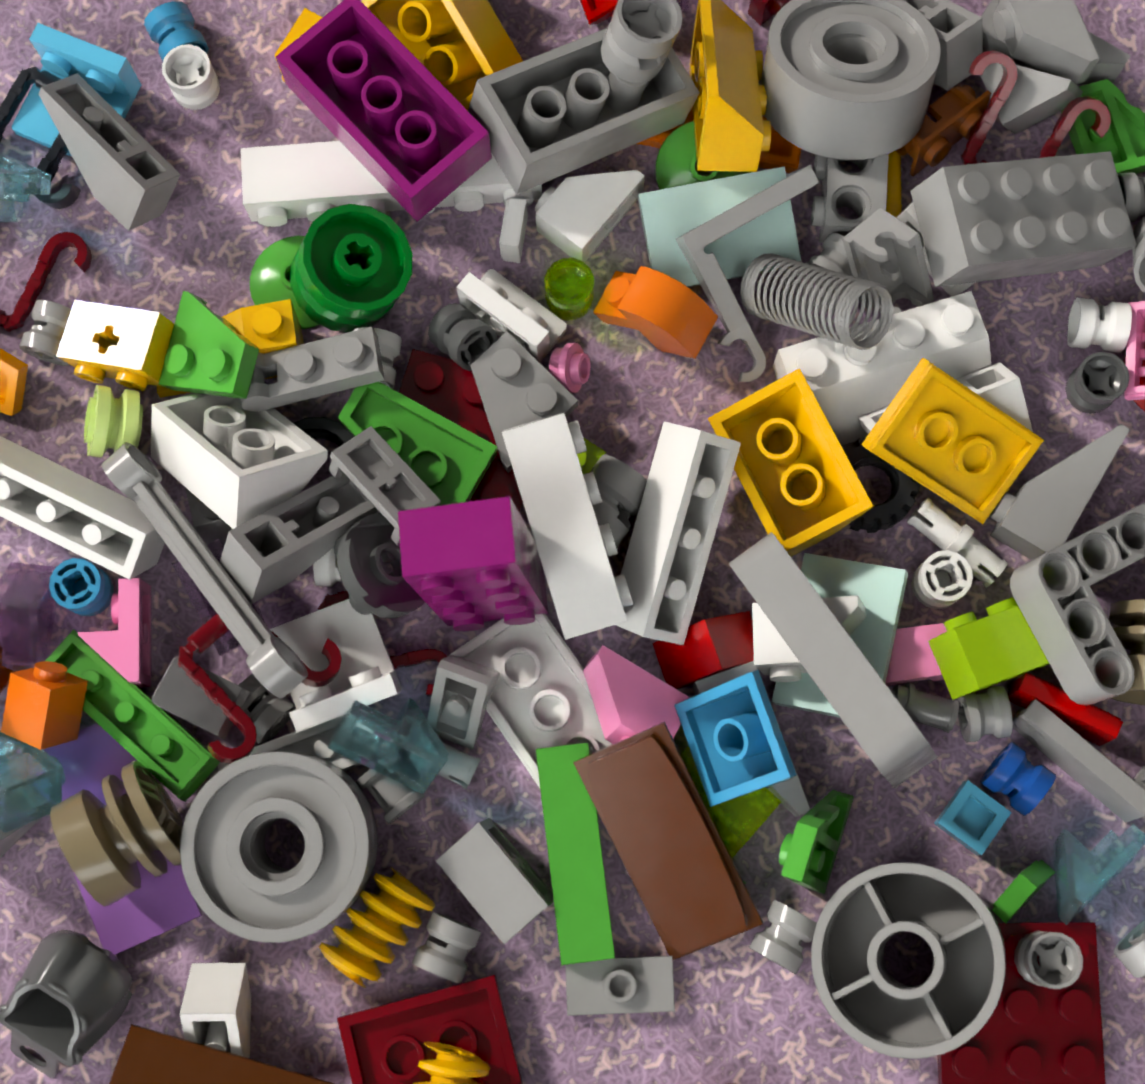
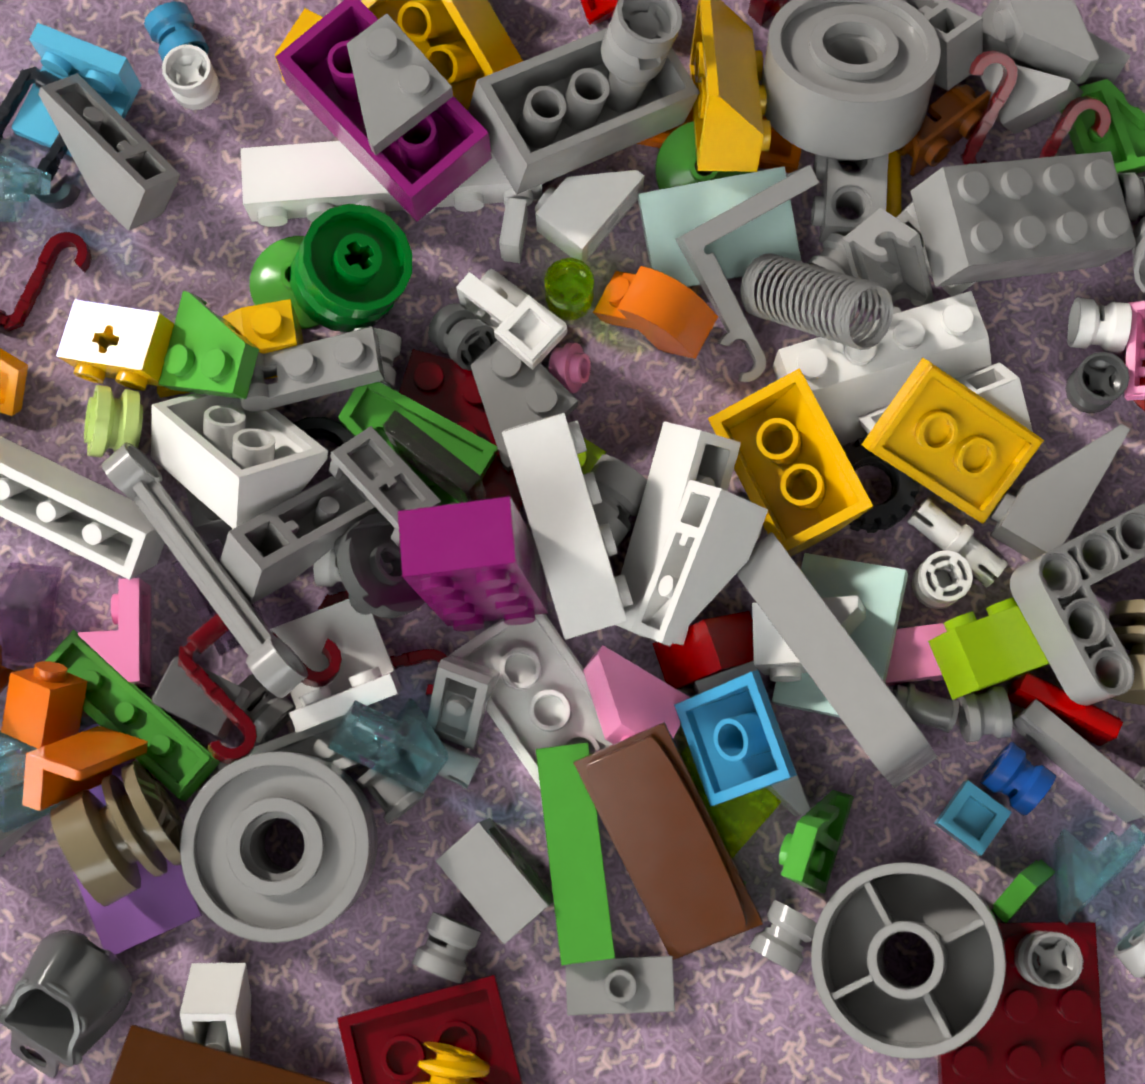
light grey wheel [19,299,72,366] -> none
dark azure wheel [49,558,114,617] -> none
yellow piece [318,867,436,988] -> none
none -> orange panel [22,725,148,811]
none -> light grey wing [347,14,453,155]
none -> clear smoke tile [383,410,488,503]
none -> white tile [494,295,567,370]
none -> white slope [631,480,768,646]

